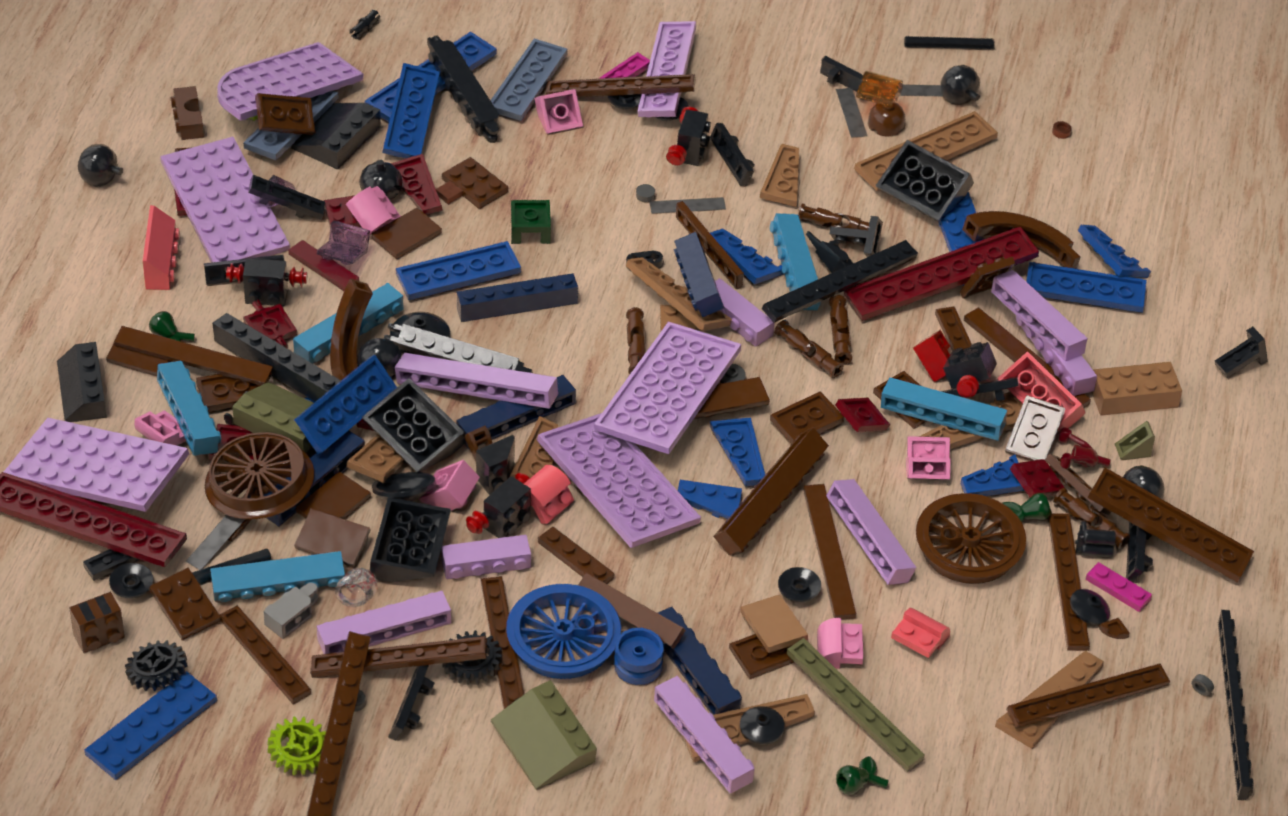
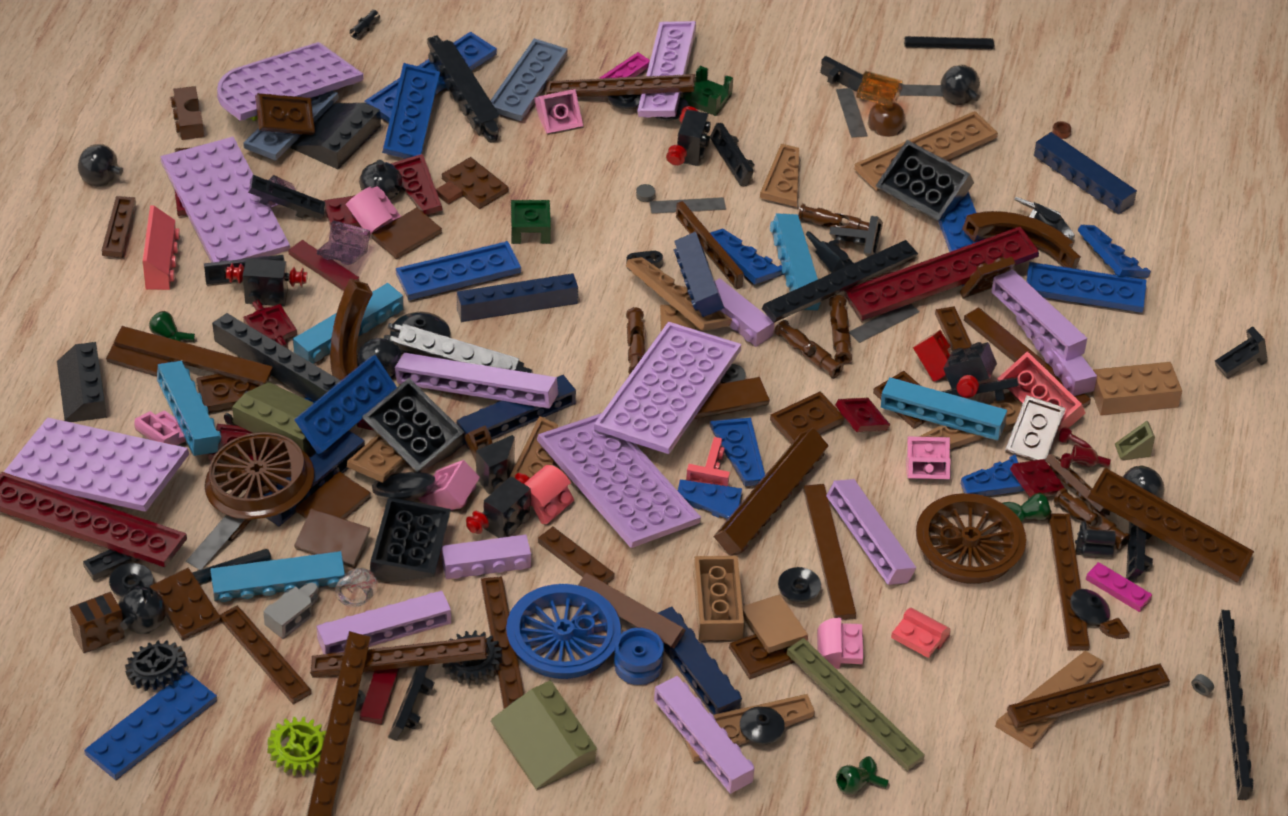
none -> reddish brown plate [102,196,136,257]
none -> black piece [118,586,166,634]
none -> dark red tile [360,647,400,725]
none -> dark green panel [683,65,733,116]
none -> coral bracket [686,437,730,486]
none -> medium nougat brick [693,556,744,640]
none -> flat silver sticker [849,304,920,343]
none -> black animal [1015,197,1075,241]
none -> dark blue brick [1034,132,1137,214]

